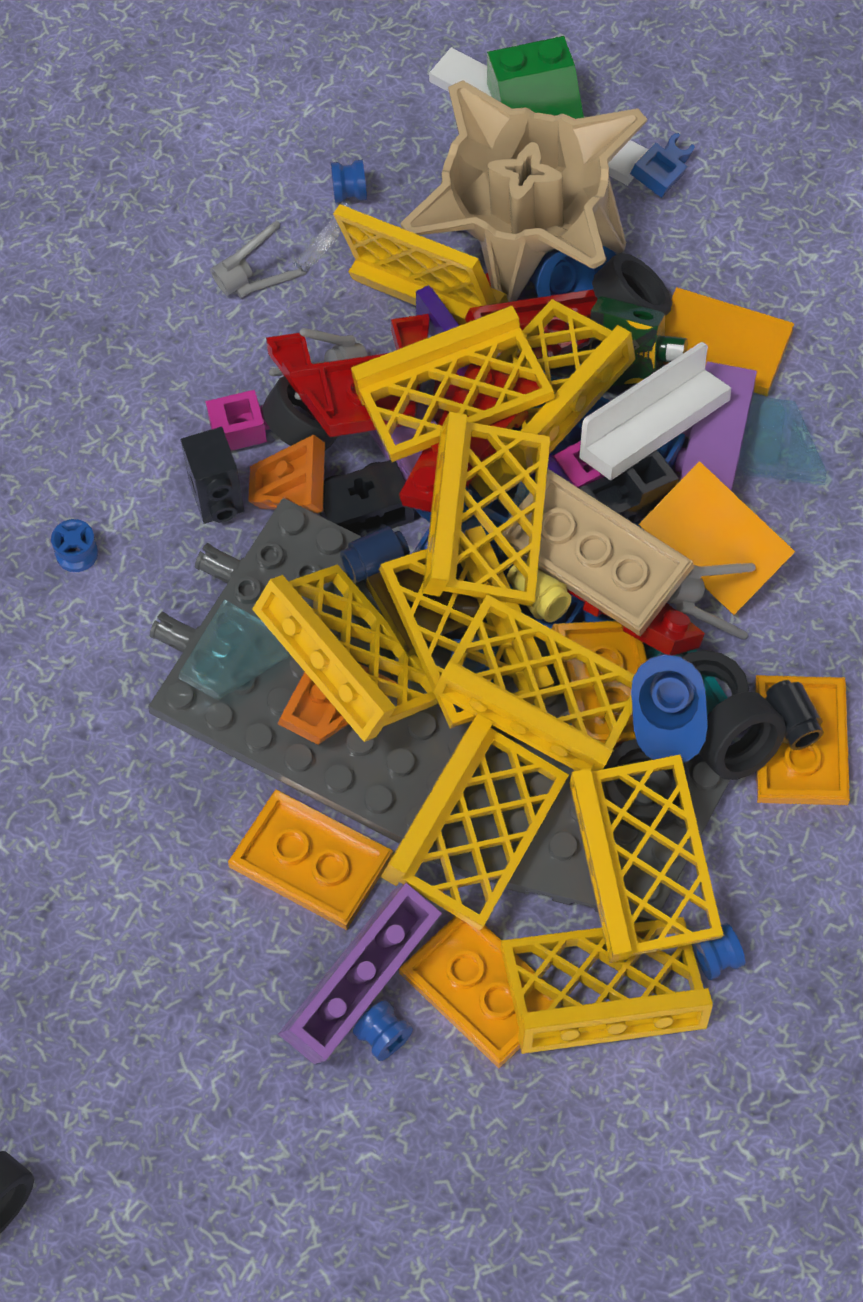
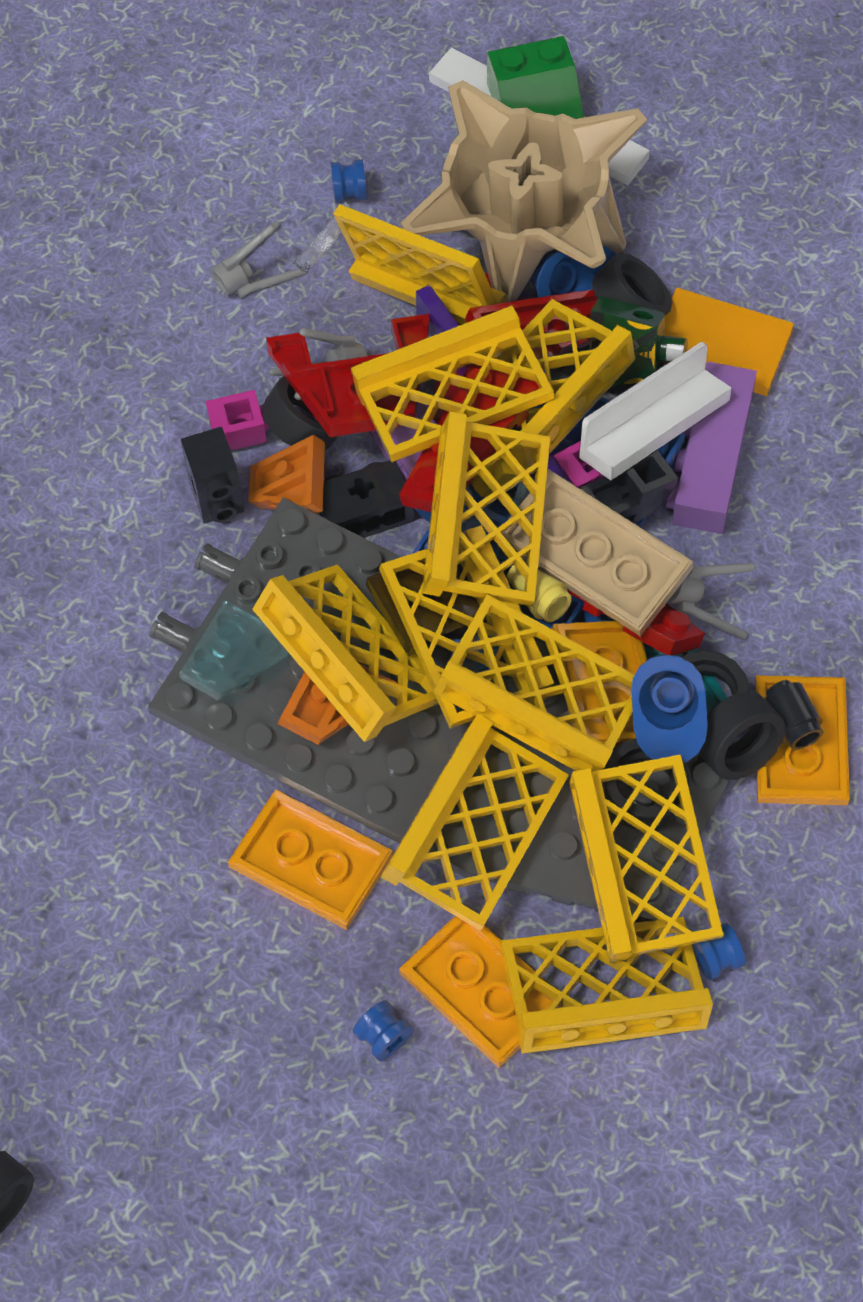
blue wheel [51,519,98,572] -> none
medium lavender brick [278,883,442,1064] -> none
dark blue brick [340,526,410,584] -> none
blue plate [630,133,695,198] -> none
light orange tile [638,461,795,615] -> none
clear light blue wing [743,396,827,485] -> none

